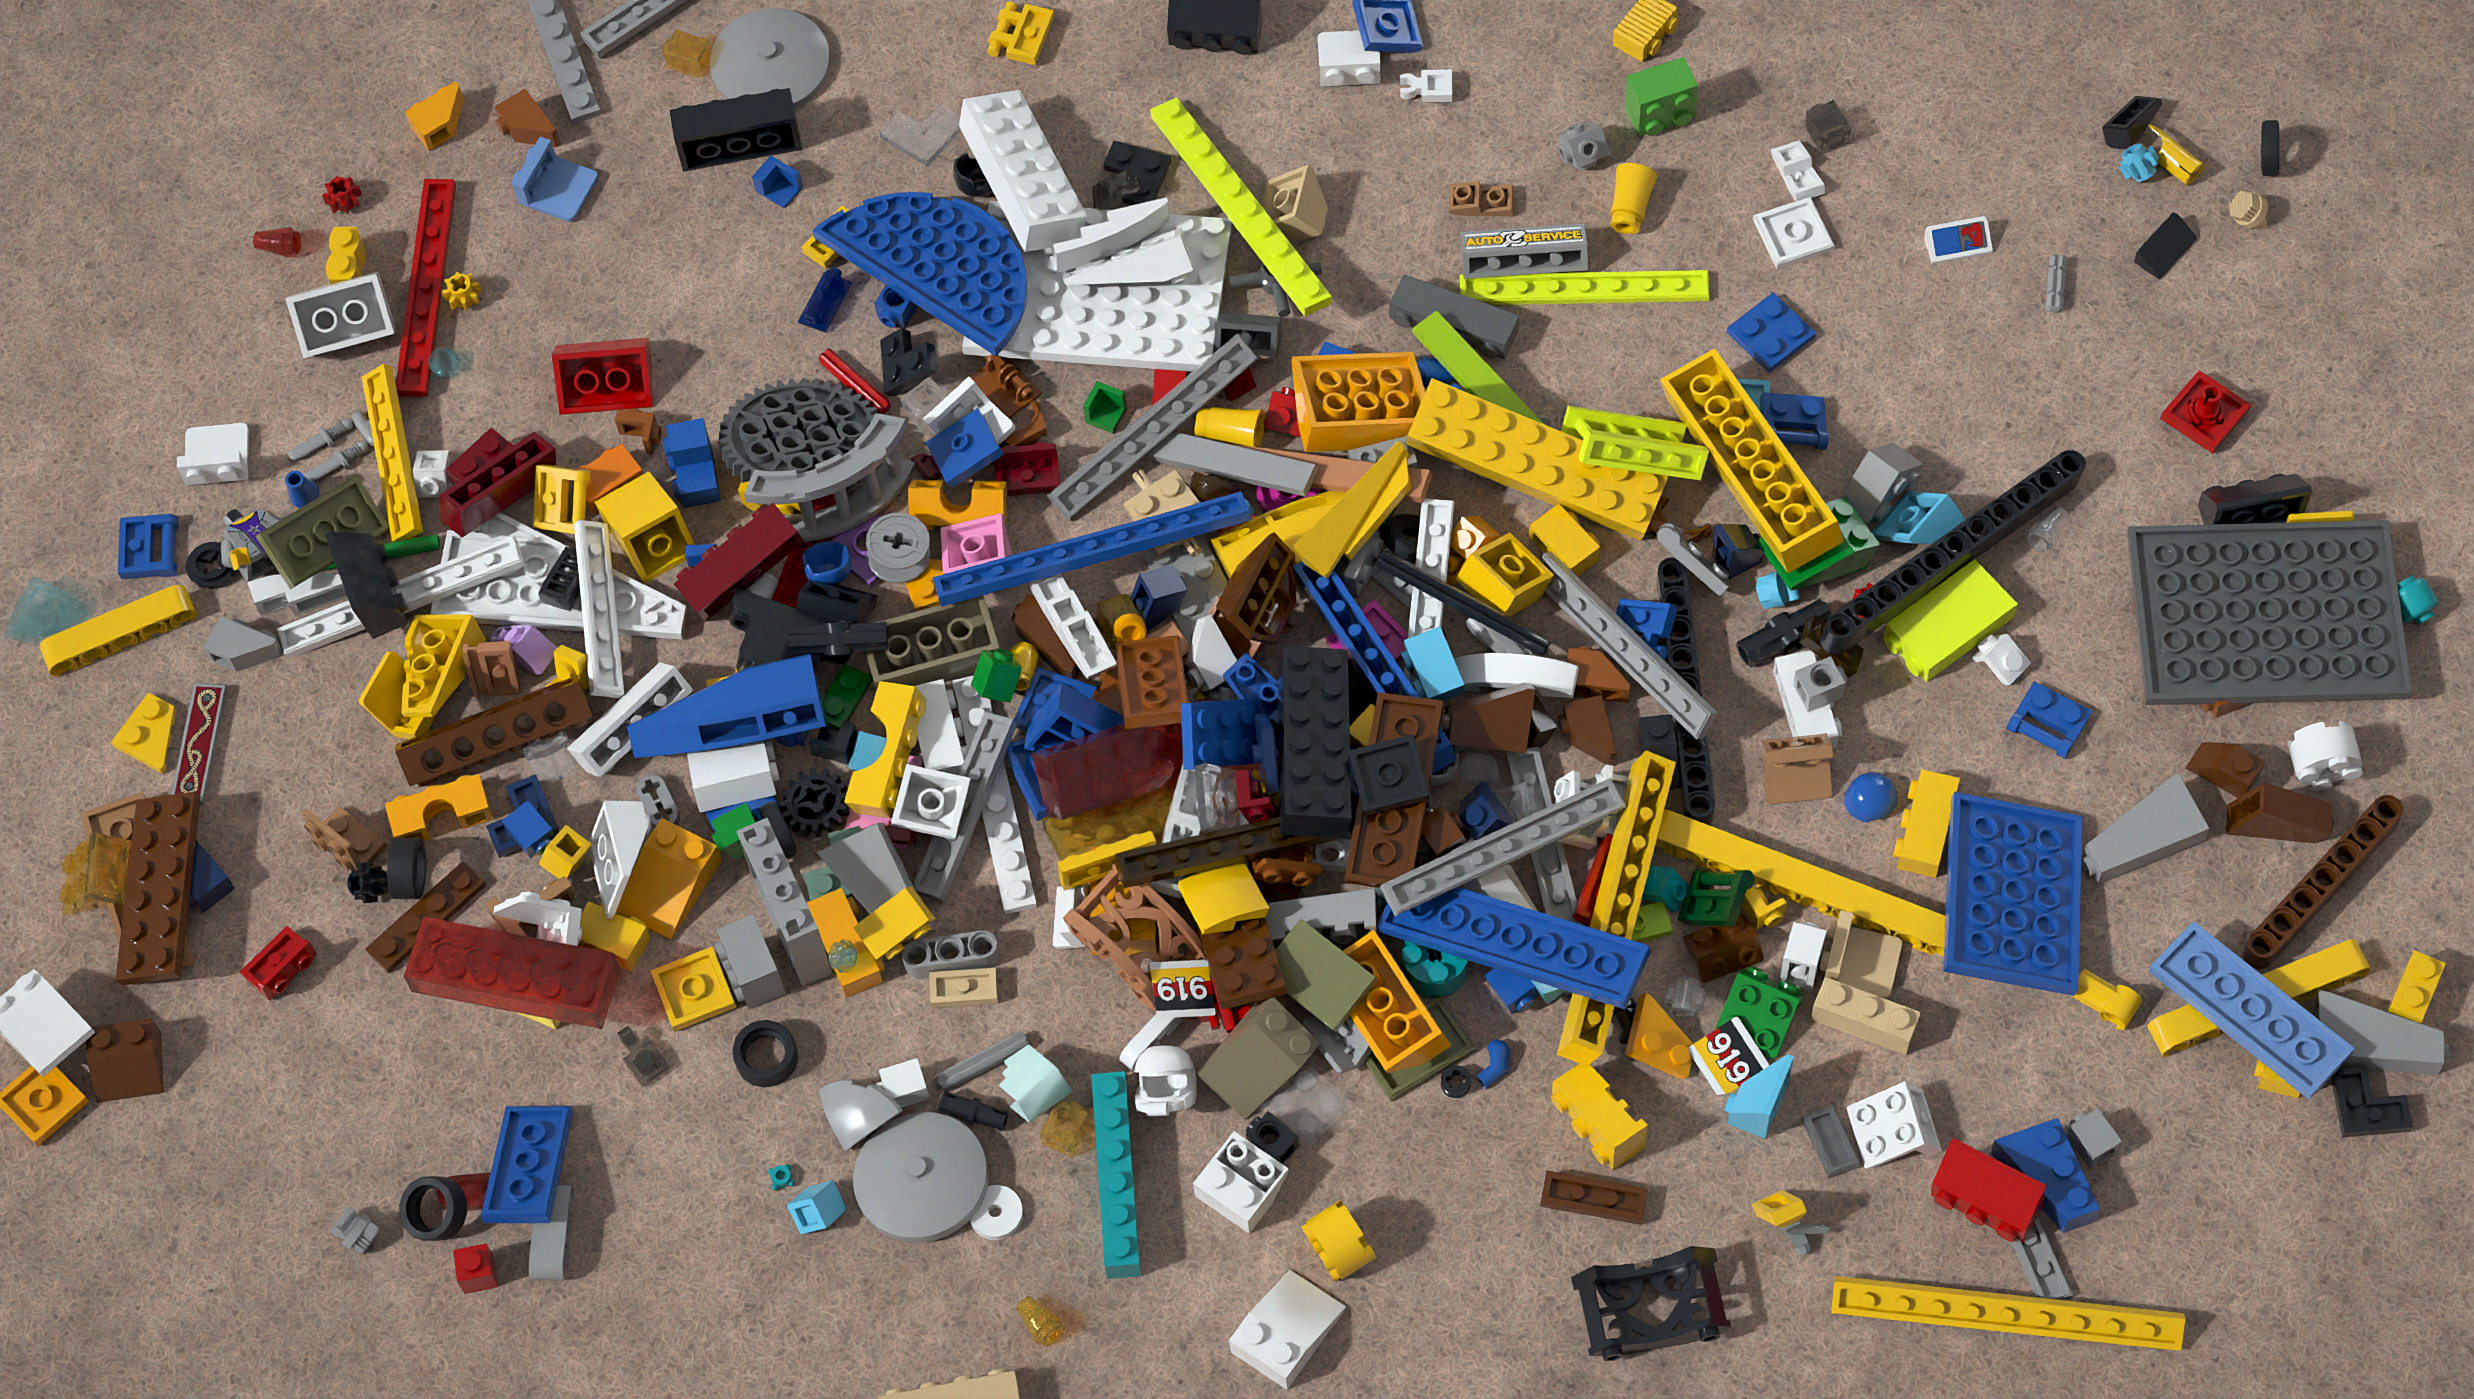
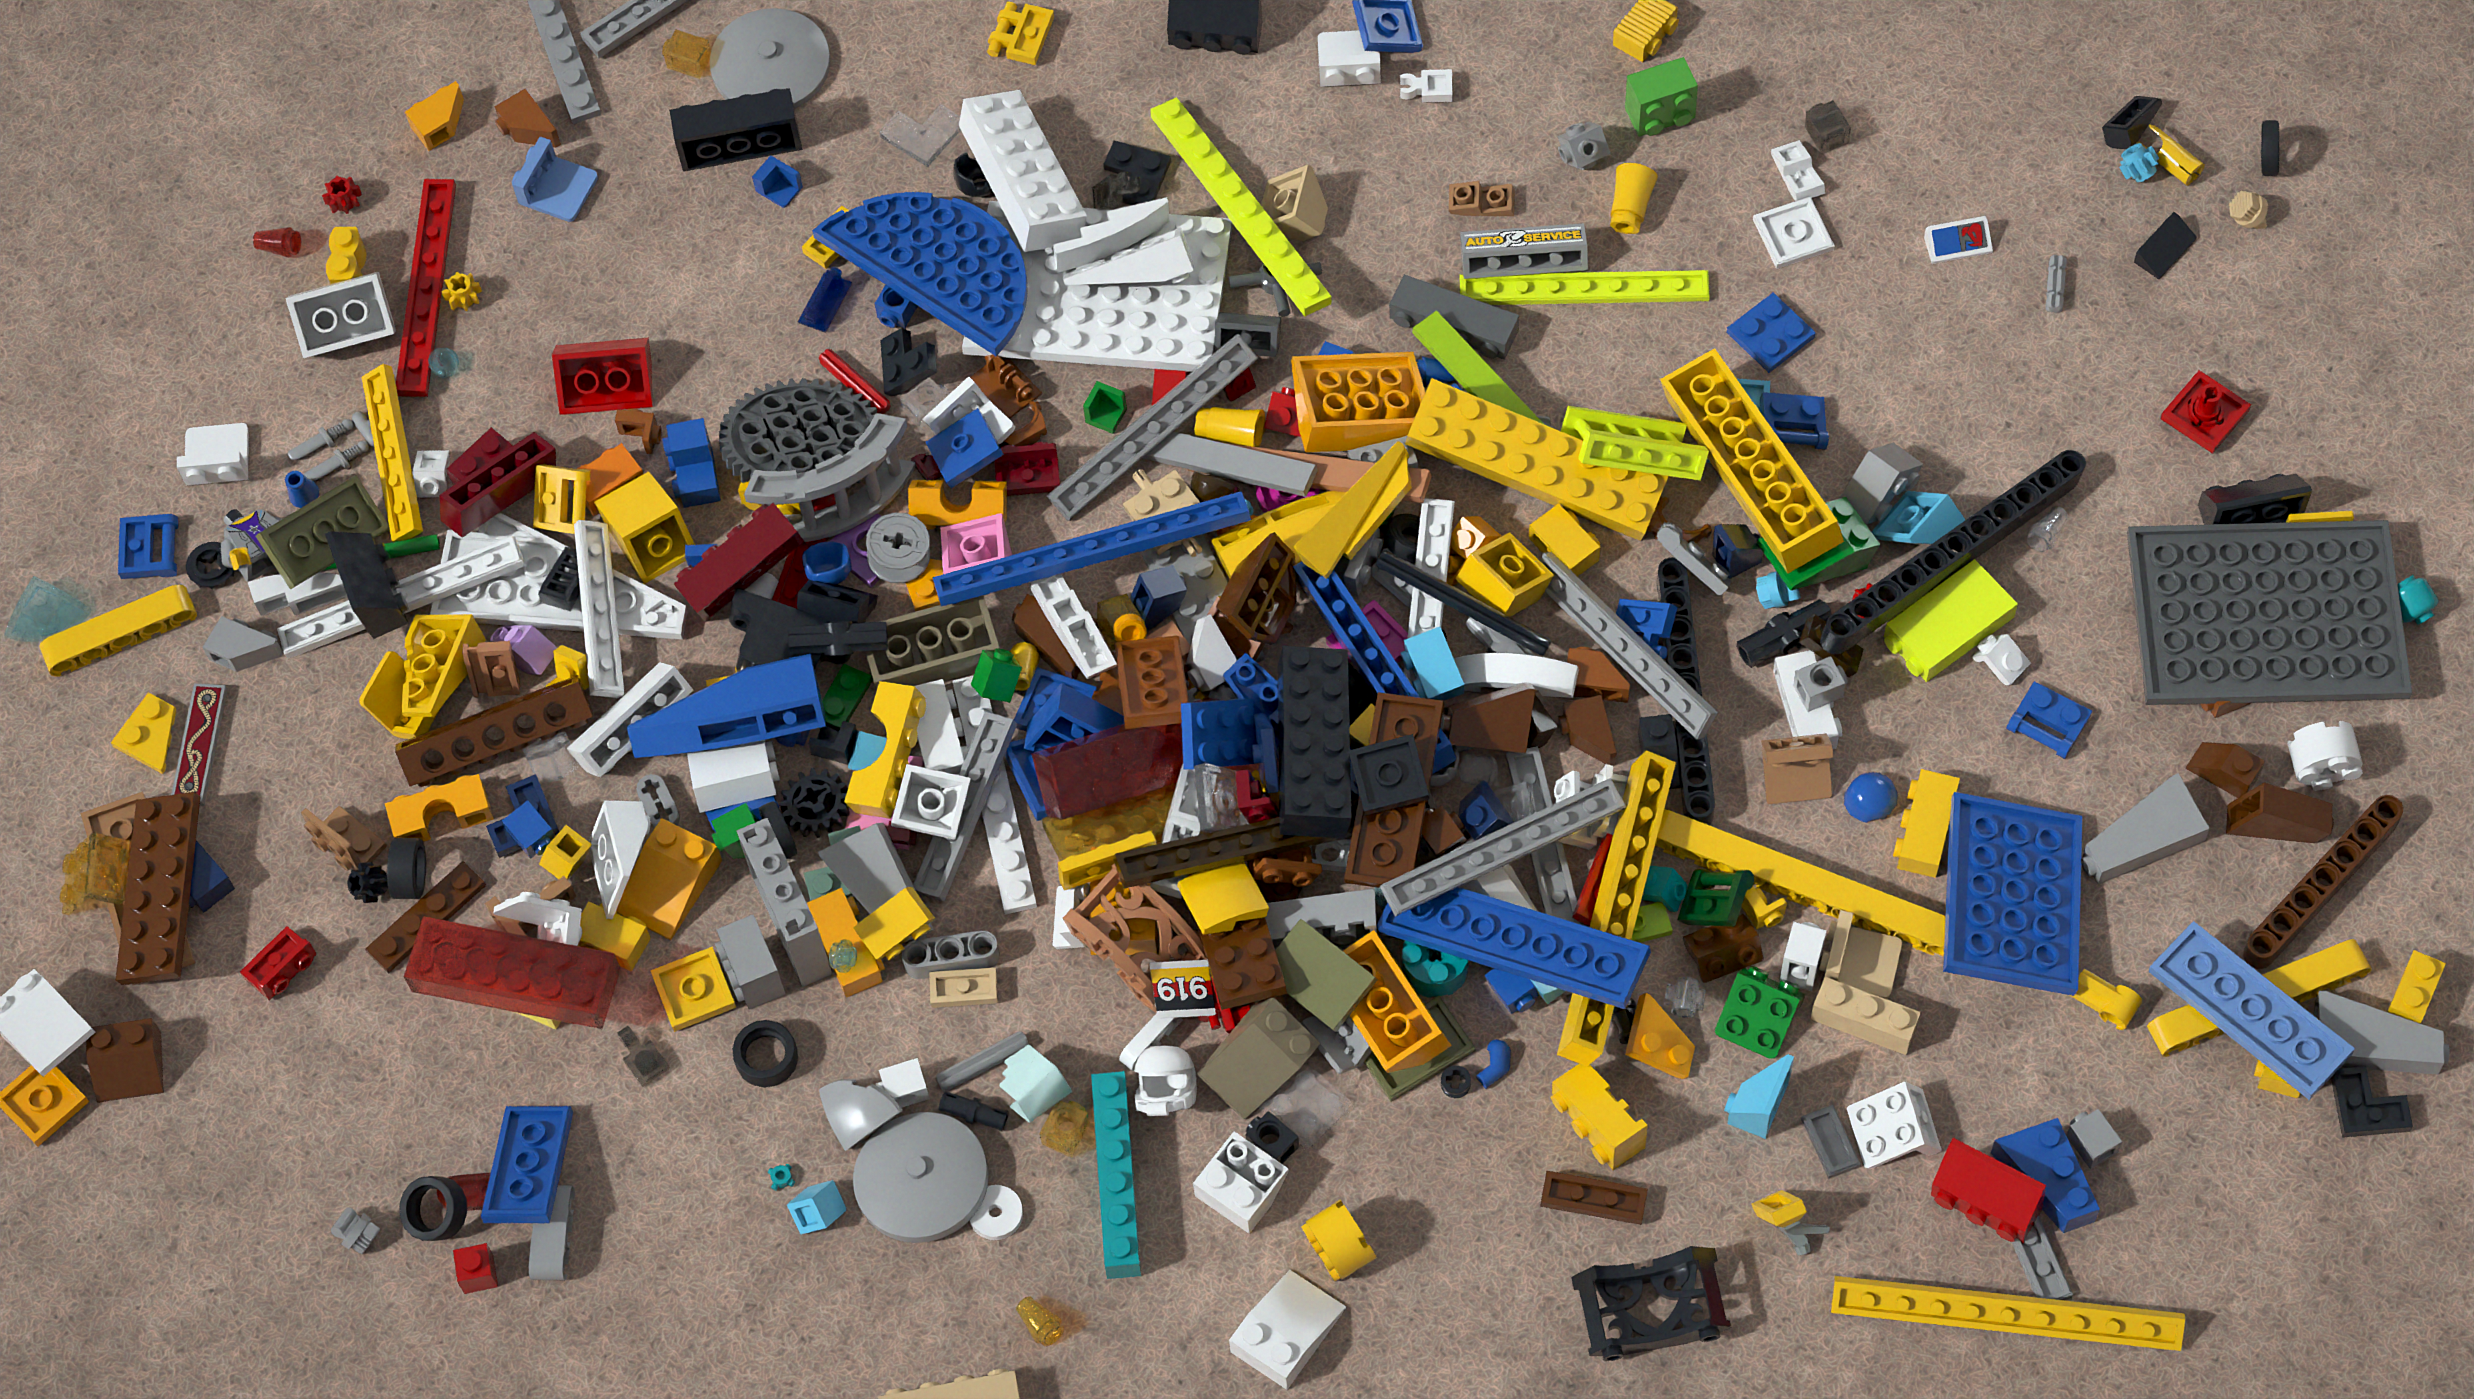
sticker [1688,1017,1770,1095] -> none

